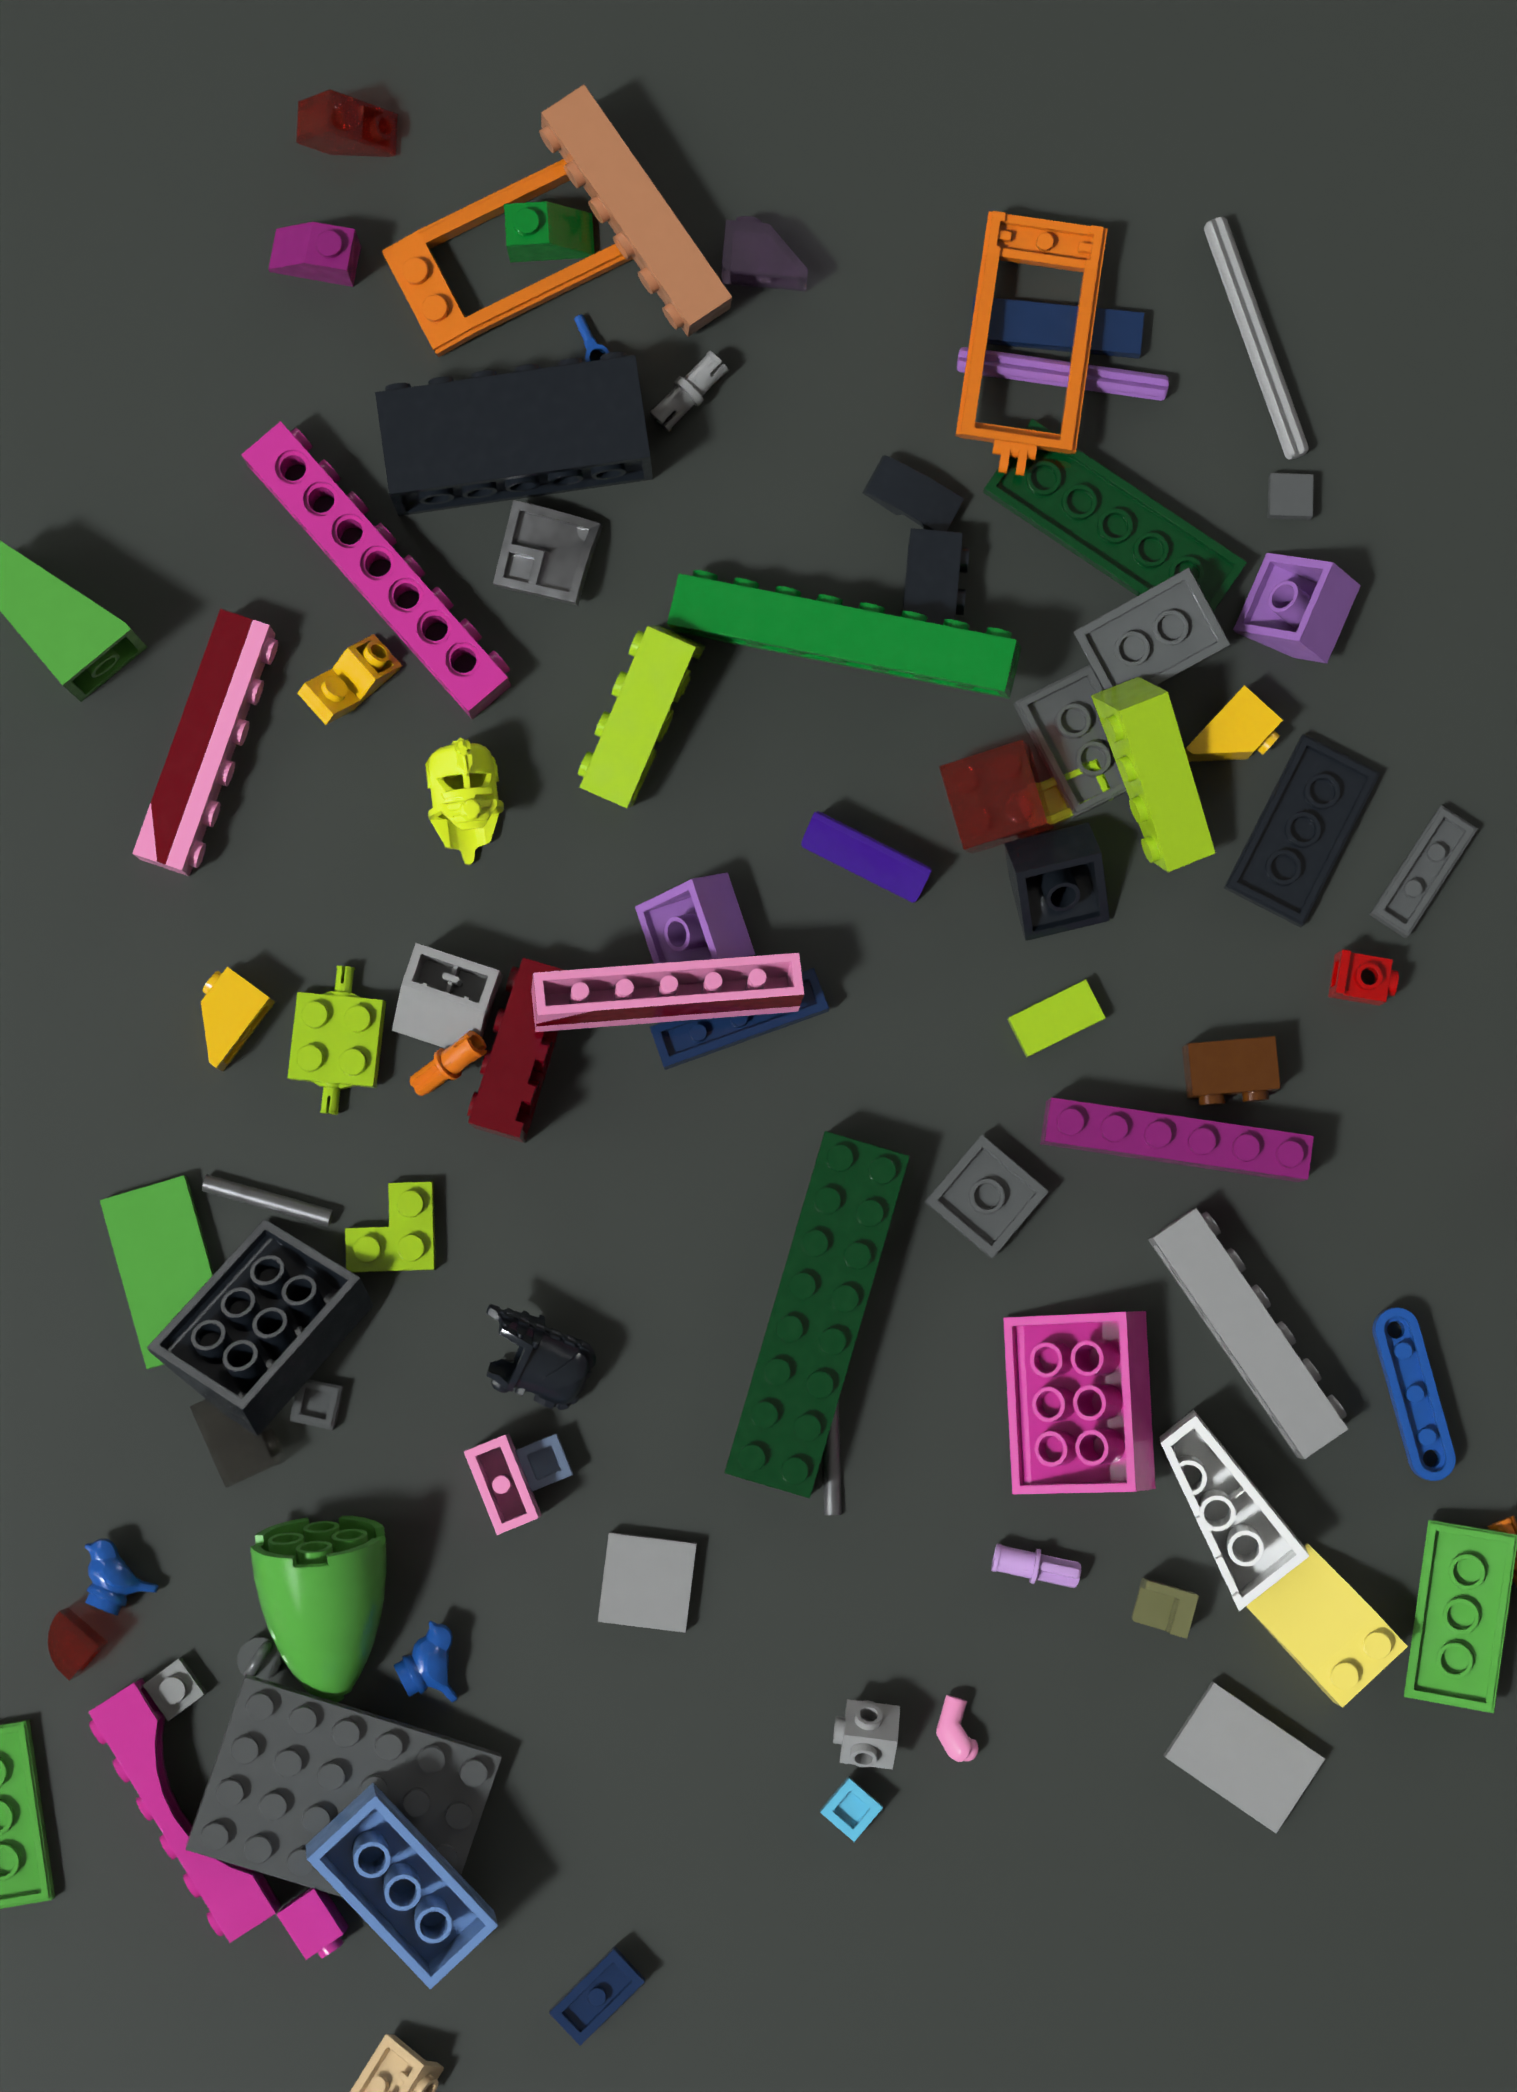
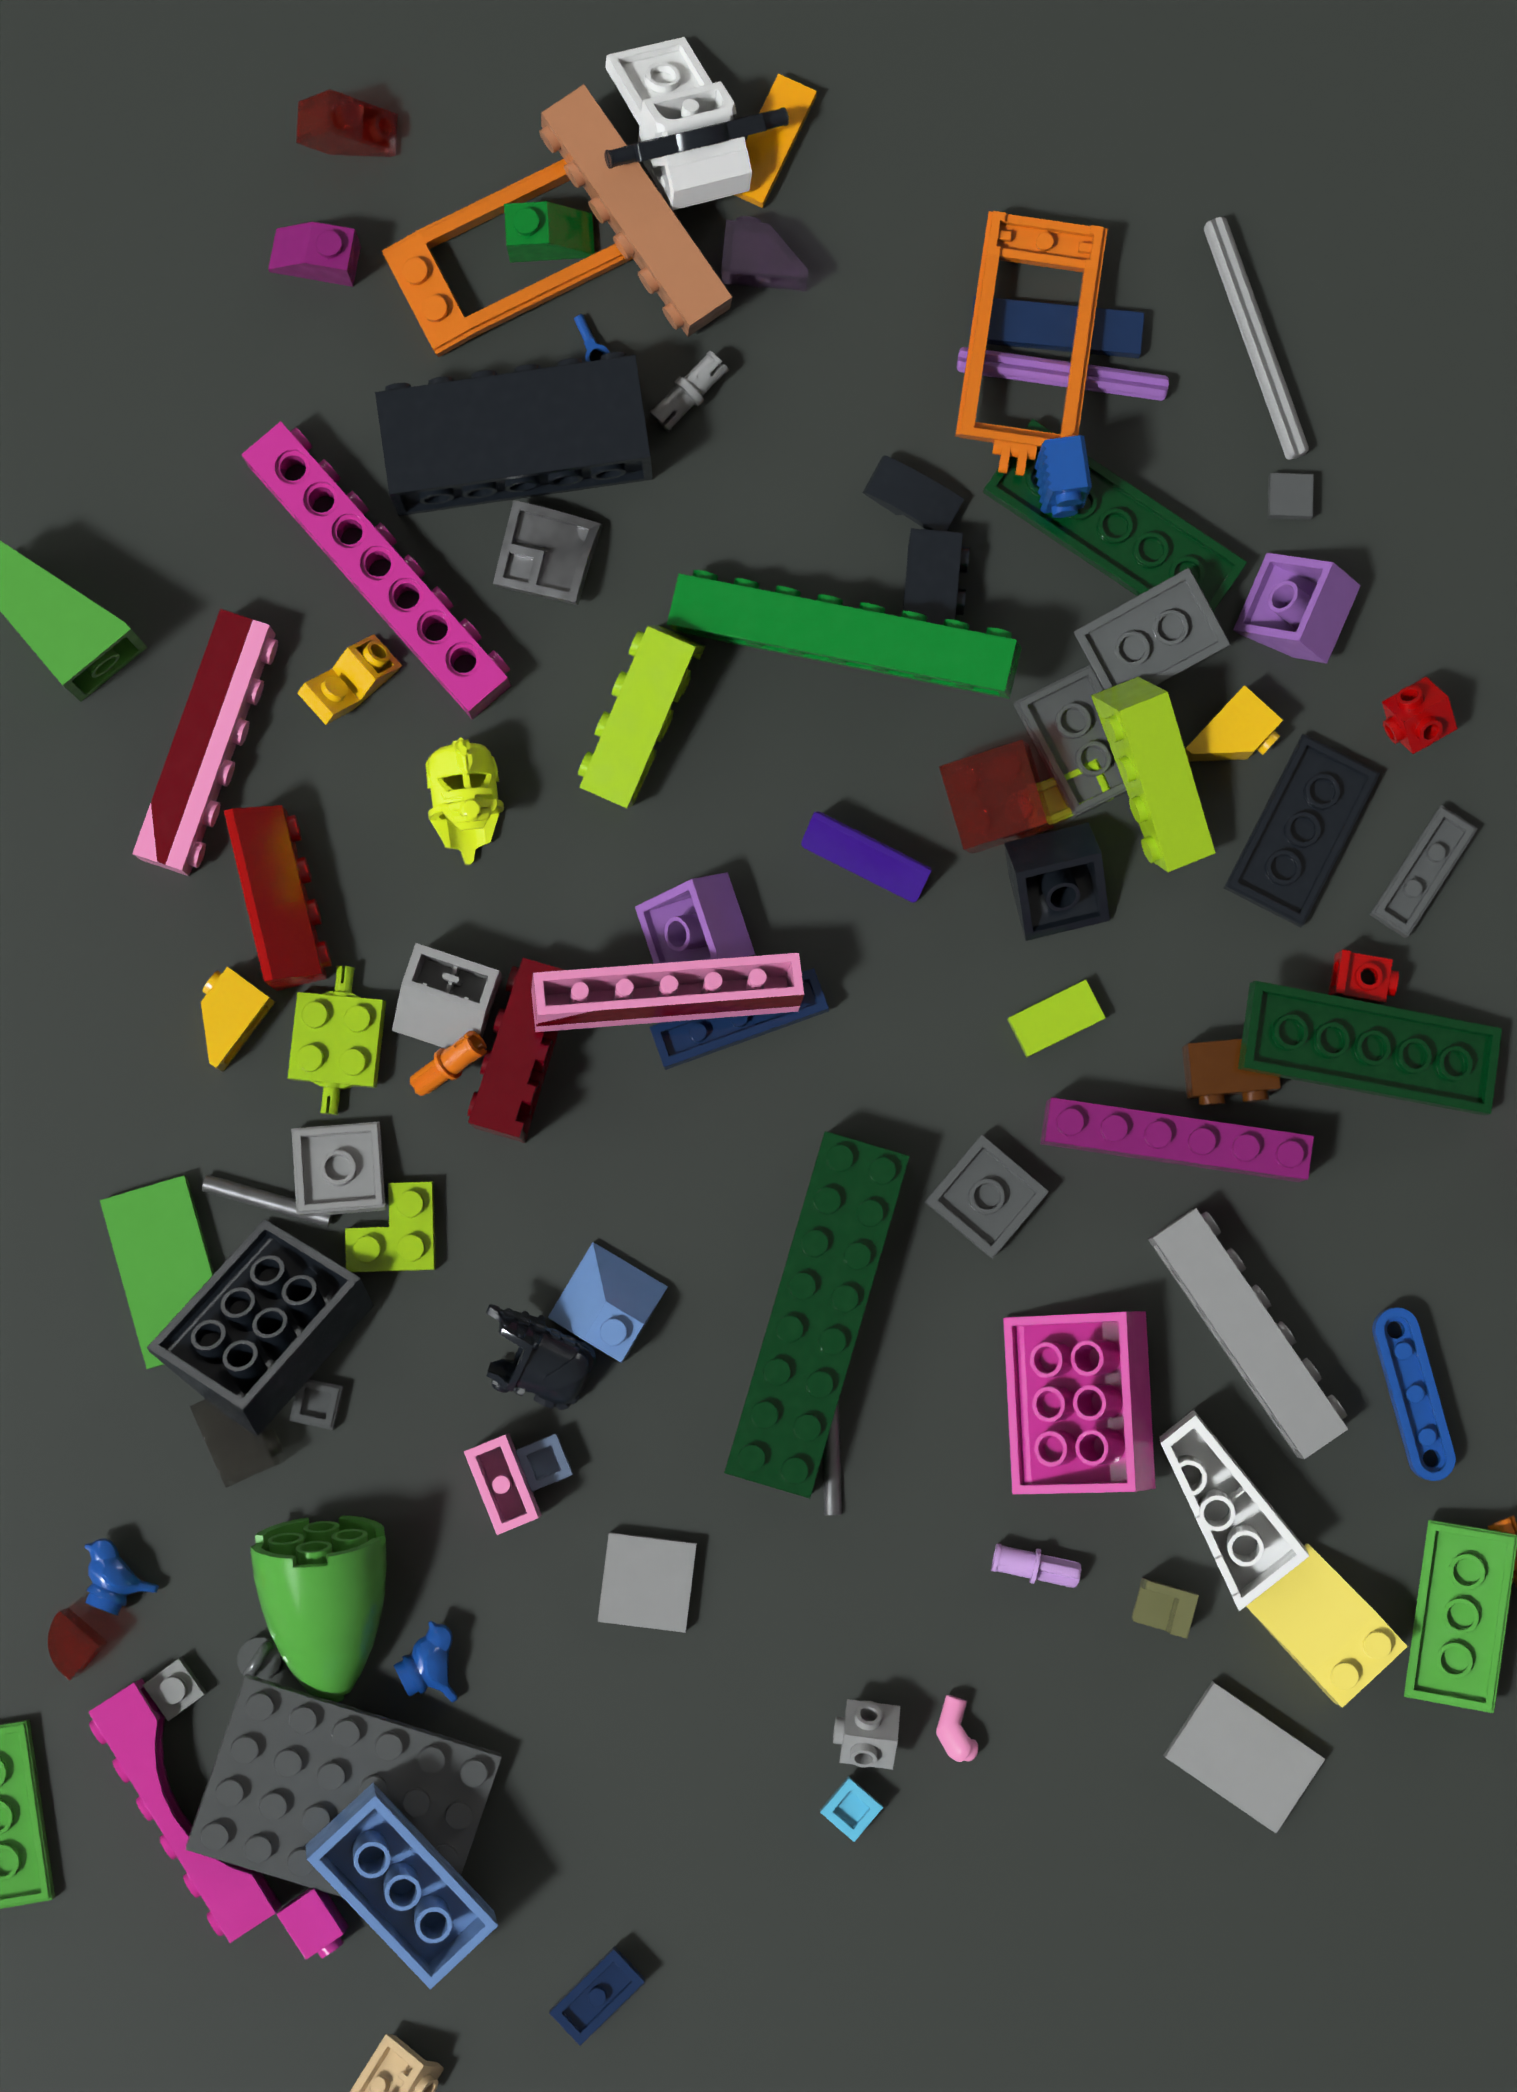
none -> red slope [224,805,332,991]
none -> light grey tile [291,1122,386,1217]
none -> medium blue slope [548,1242,668,1363]
none -> white piece [604,37,789,211]
none -> light orange tile [734,73,817,208]
none -> blue brick [1034,435,1092,518]
none -> dark green plate [1238,981,1502,1116]
none -> red brick [1382,677,1458,754]

